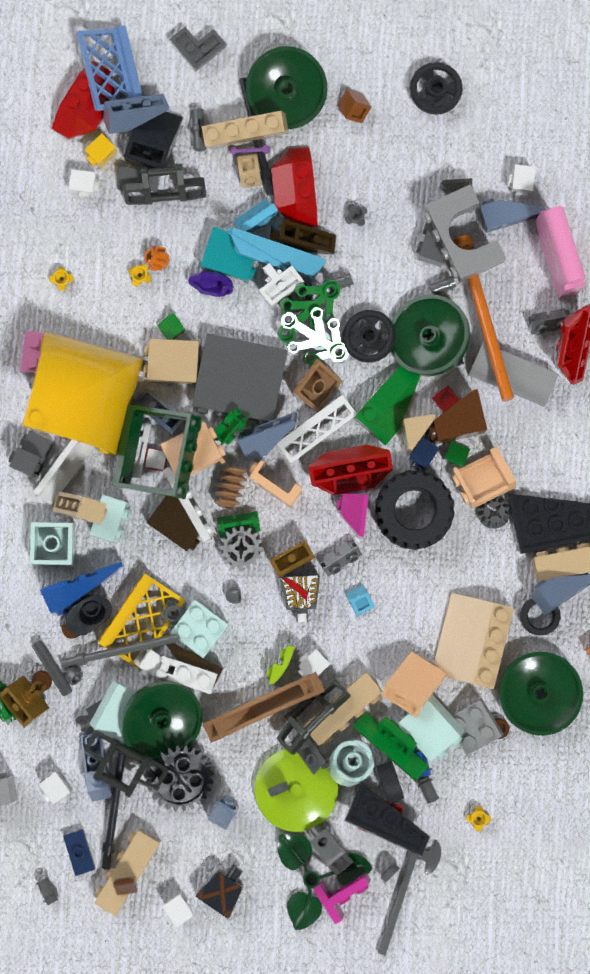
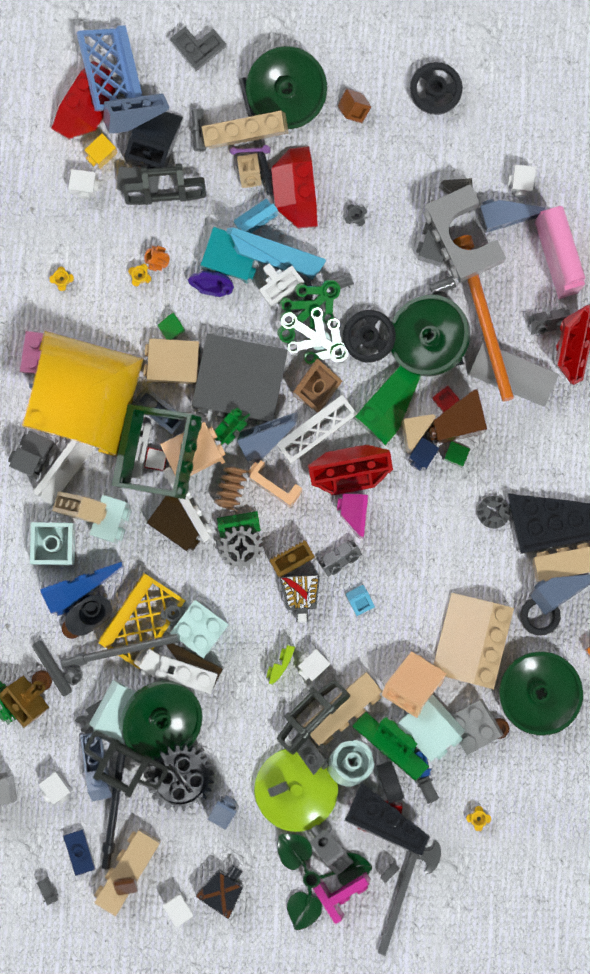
medium nougat arch [203,672,325,743] -> none
dark grey hinge [225,587,241,604] -> none
dark brown slope [270,219,336,255] -> none
black tyre [375,470,455,550] -> none
light nougat panel [451,446,516,509] -> none

